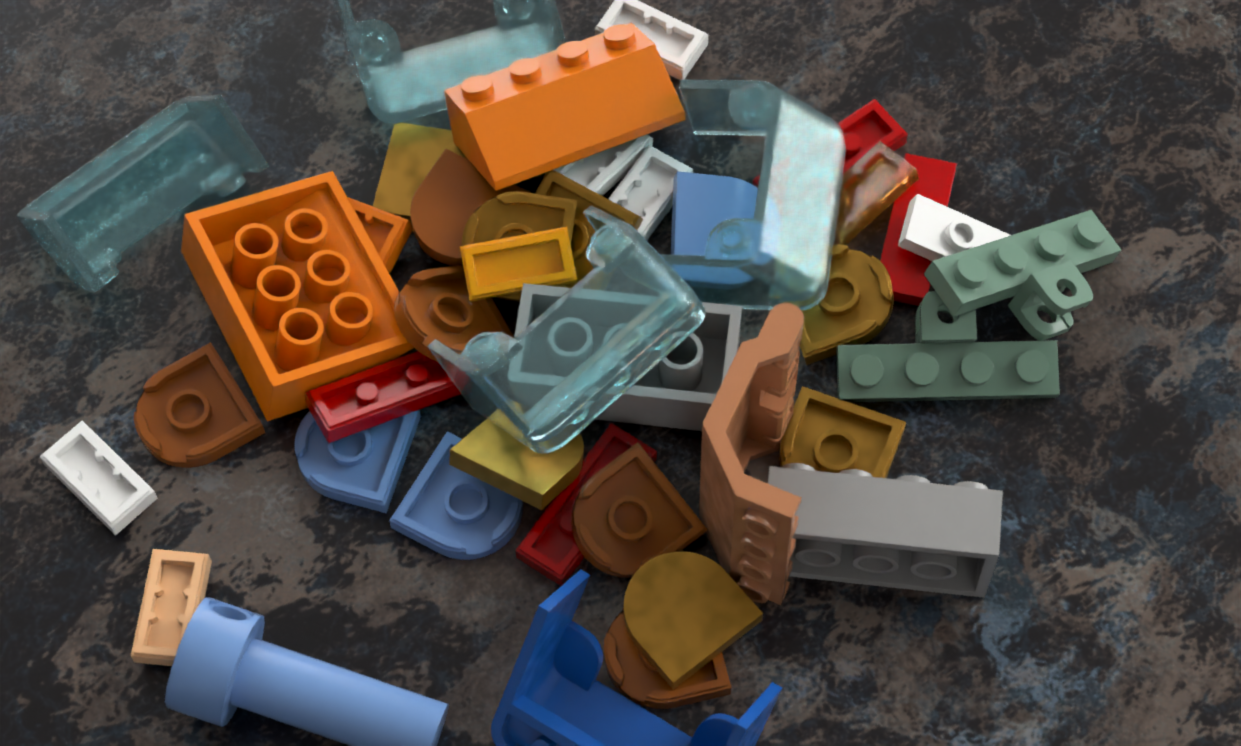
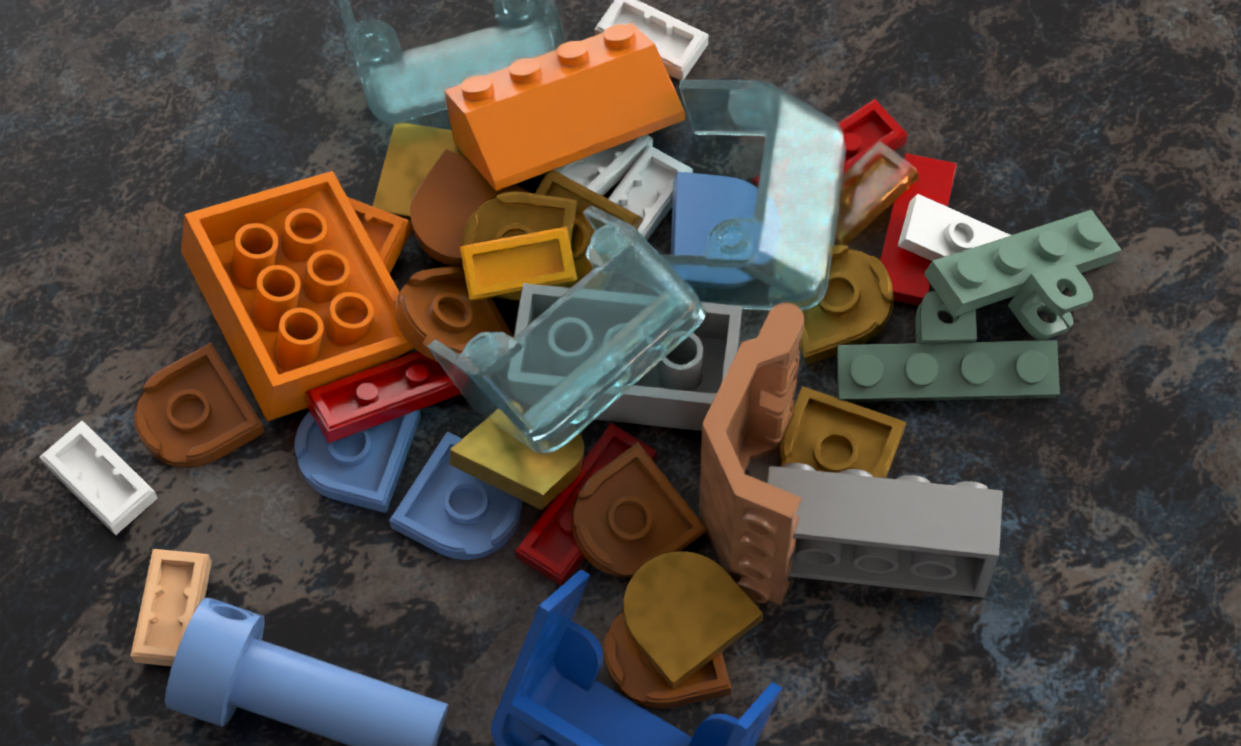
clear light blue windscreen [17,95,269,293] -> none

